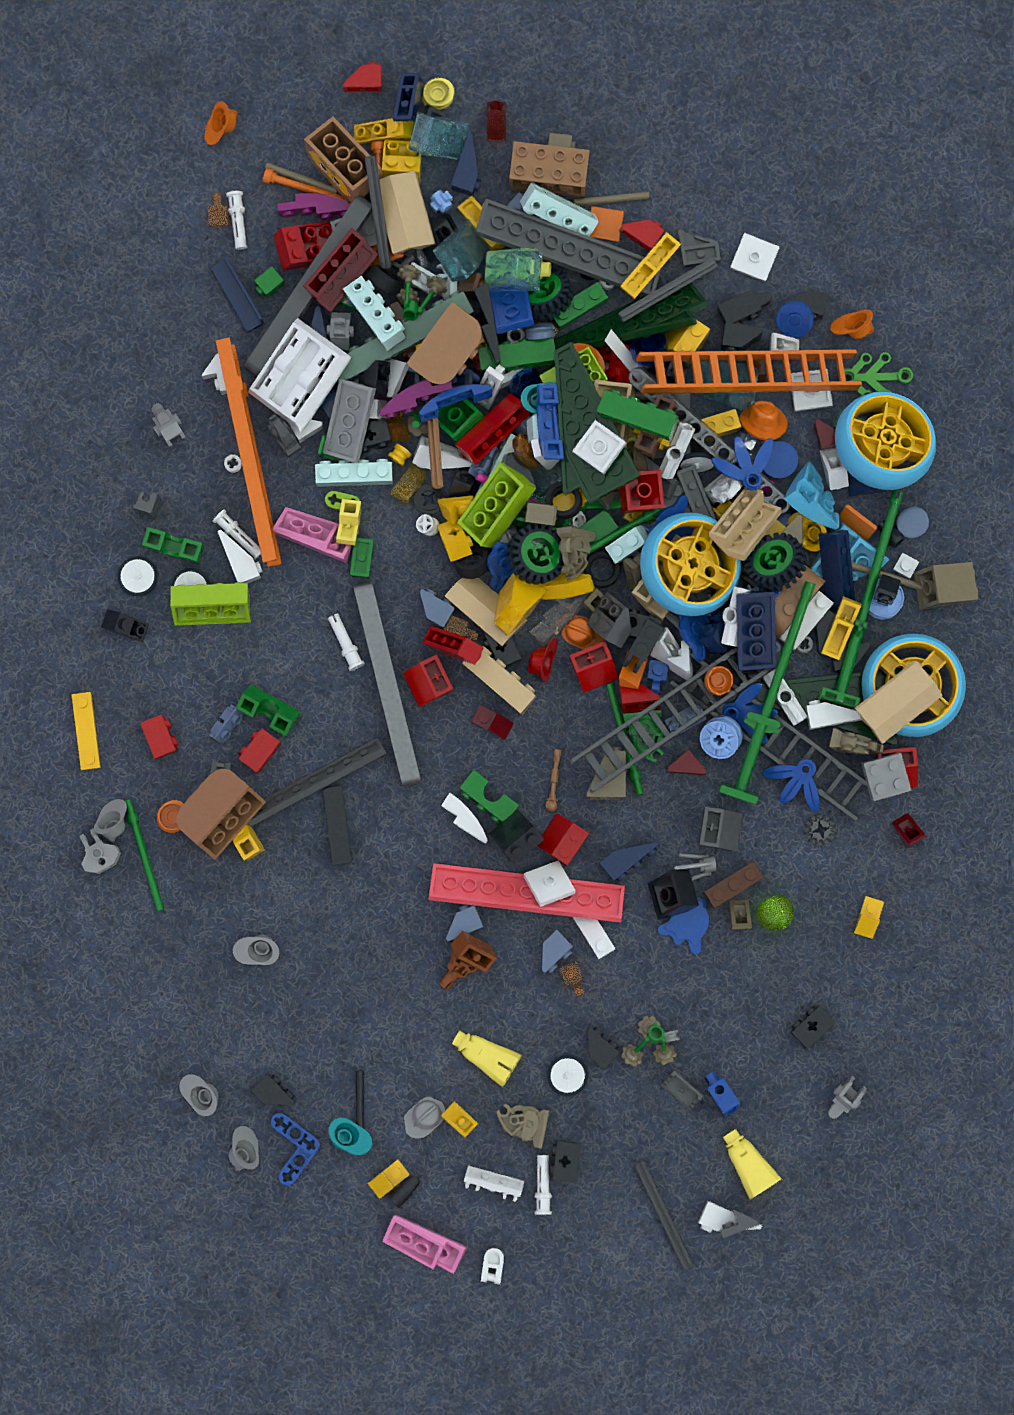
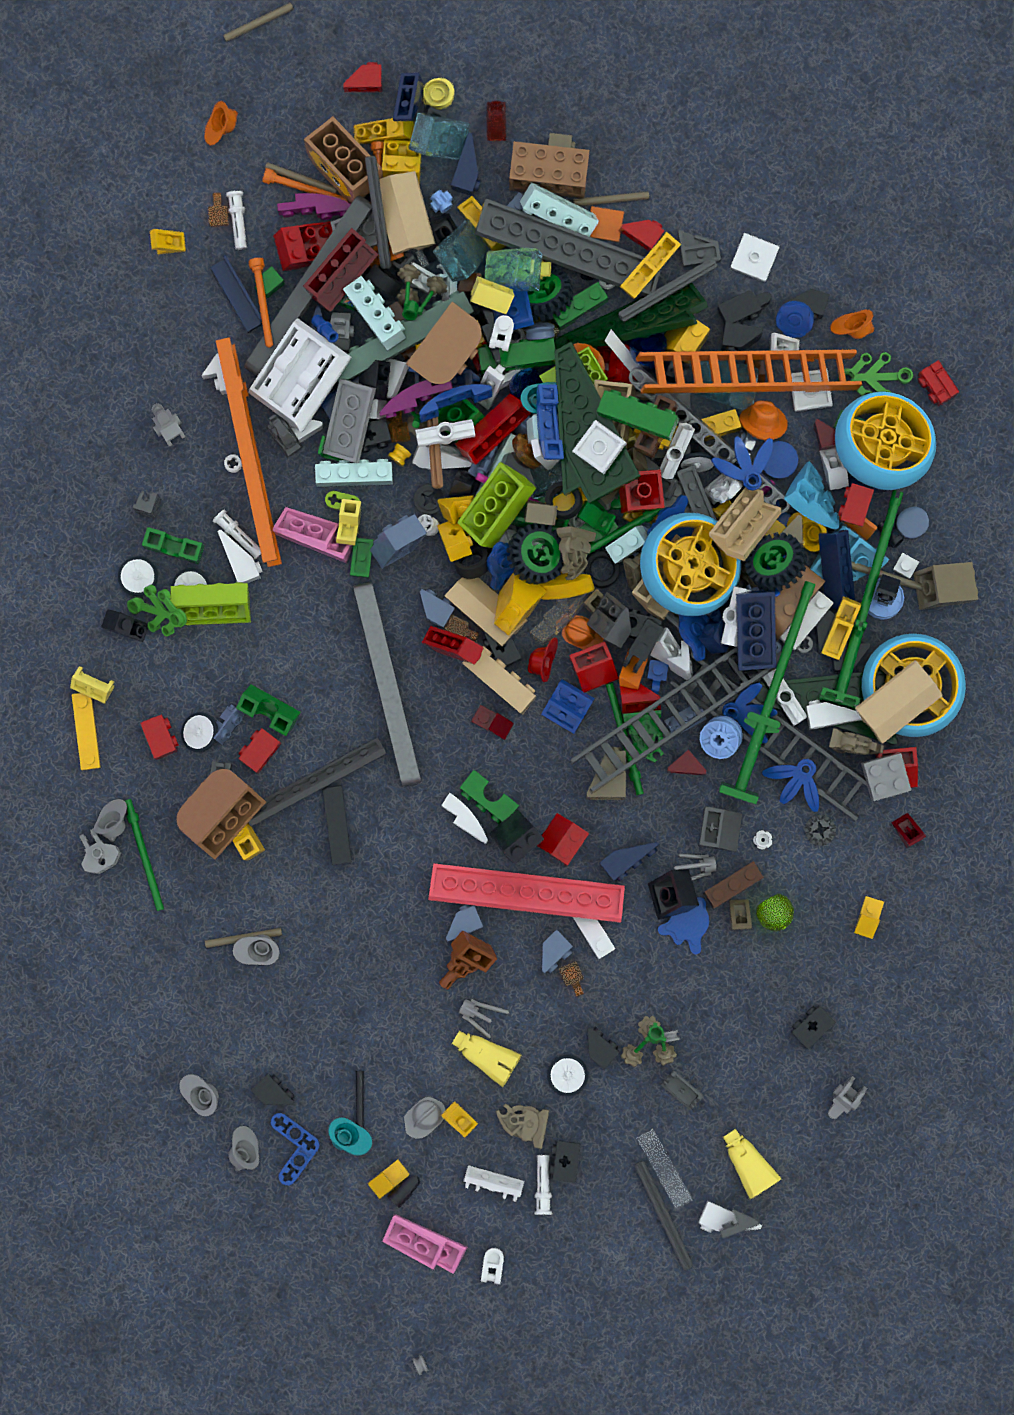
orange piece [157,800,184,833] -> none
white pin [328,613,365,671] -> none
clear yellow plate [391,463,428,505] -> none
red slope [403,655,454,708] -> none
white plate [523,860,575,907] -> none
medium nougat piece [545,749,562,812] -> none
orange hair [704,666,733,696] -> none
blue torso [704,1072,741,1118] -> none
none -> light yellow hinge [70,666,114,704]
none -> bright green plant [127,584,187,637]
none -> yellow slope [150,229,186,254]
none -> white wheel [181,712,218,752]
none -> dark tan bar [205,928,282,948]
none -> dark tan bar [223,3,293,42]
none -> orange piece [249,258,273,348]
none -> blue pin [311,315,339,343]
none -> sand blue brick [370,514,427,569]
none -> light grey bush [413,1355,429,1375]
none -> white piece [415,419,475,447]
none -> light grey plant [459,999,509,1038]
none -> light yellow hinge [470,276,514,314]
none -> white plate [489,315,514,352]
none -> blue slope [541,679,595,734]
none -> green bracket [577,500,616,533]
none -> clear slope [636,1129,693,1210]
none -> white plate [753,830,772,849]
none -> red brick [838,483,874,527]
none -> red brick [917,360,959,407]

